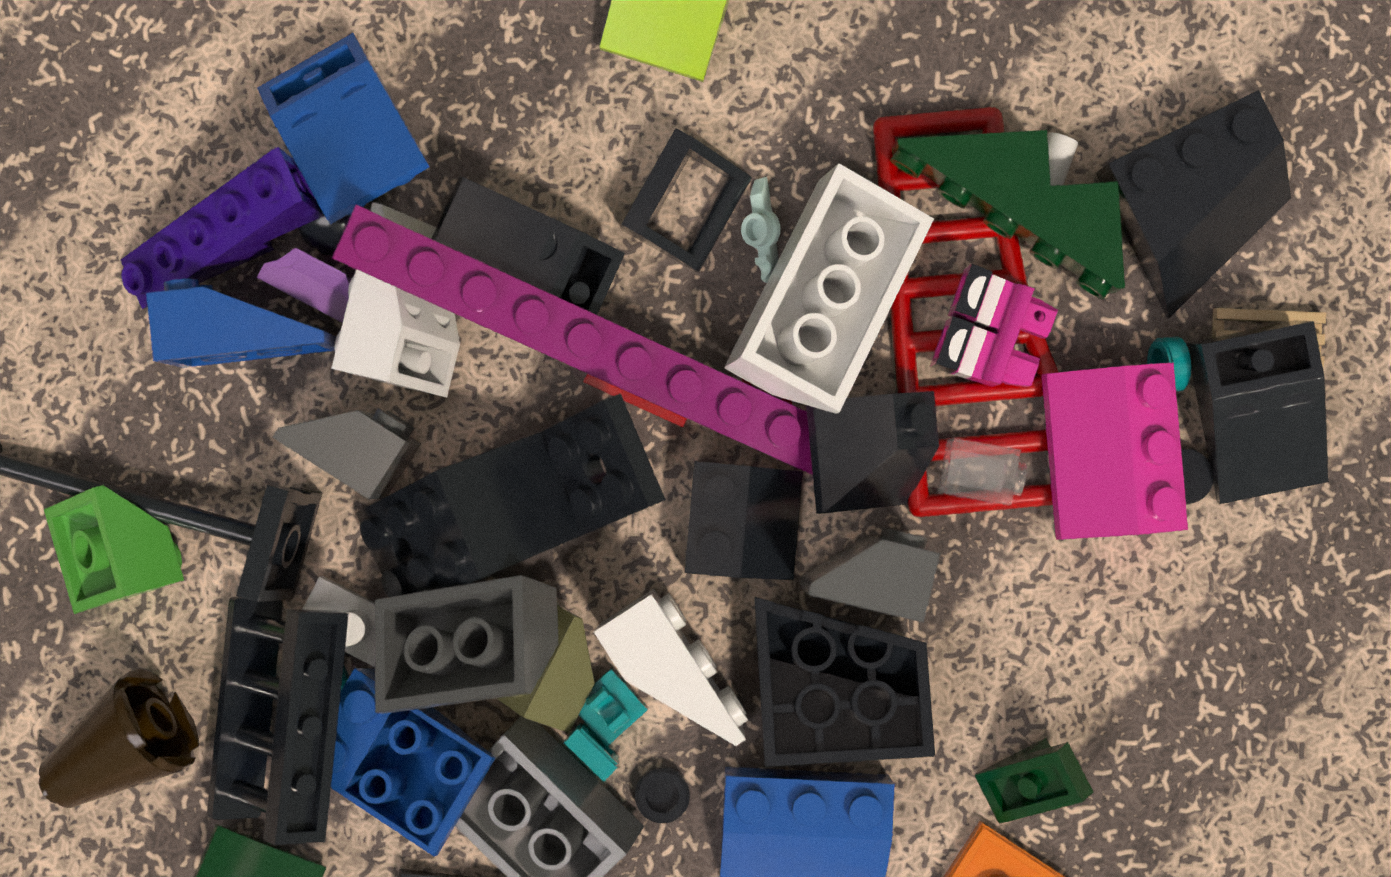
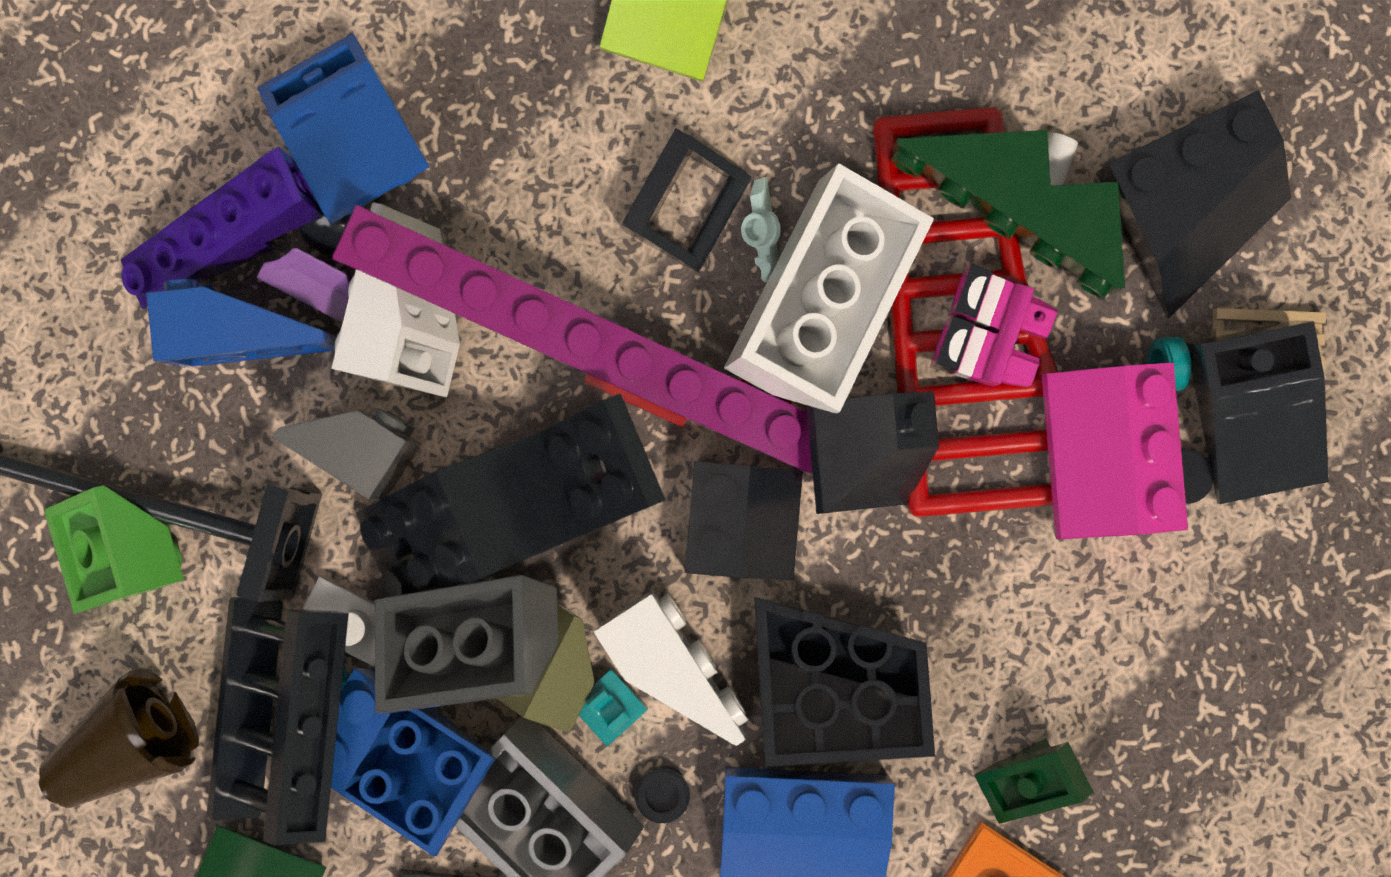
black slope [431,176,625,315] -> none
teal tile [564,722,620,782] -> none
dark grey slope [799,527,940,623] -> none
clear brick [938,438,1027,505] -> none

